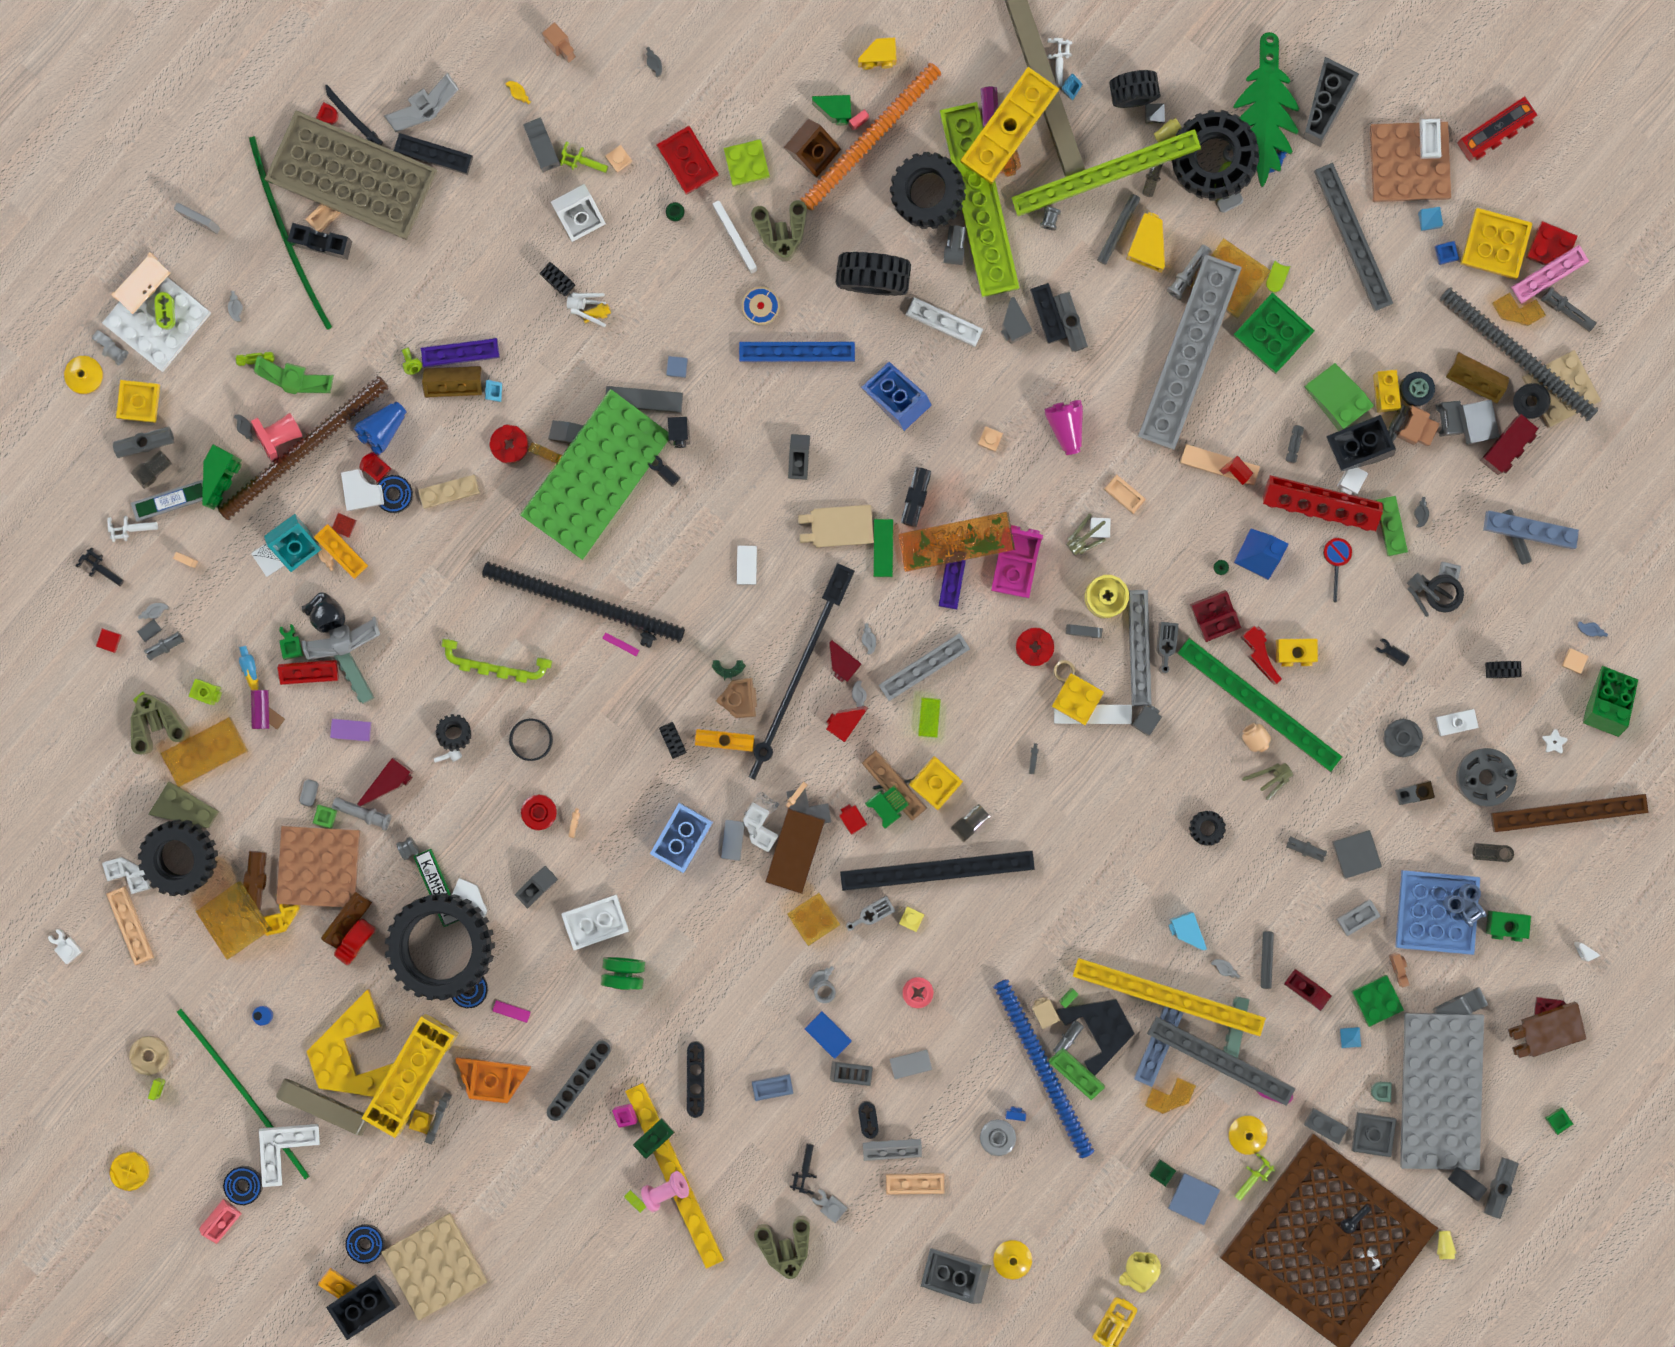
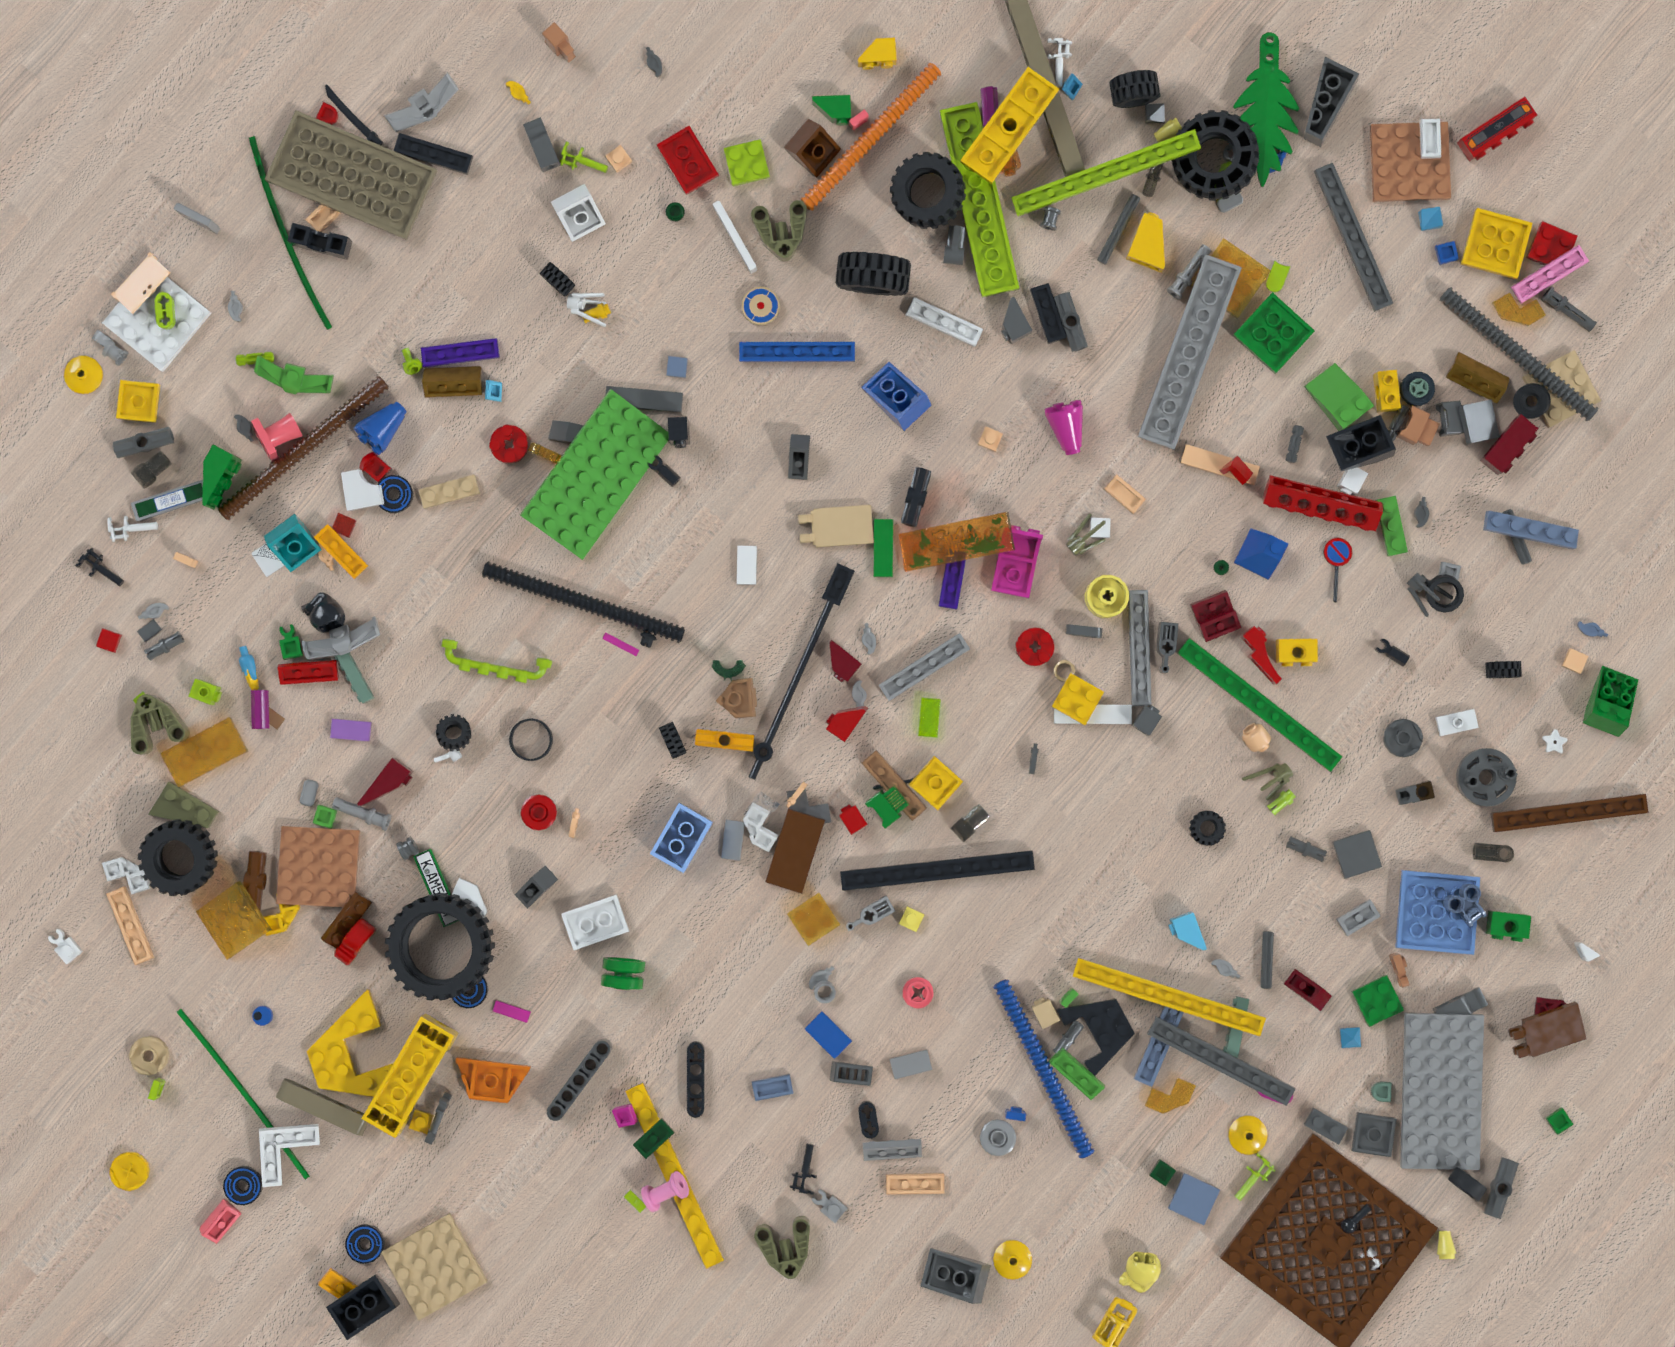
none -> lime animal [1267,789,1296,815]

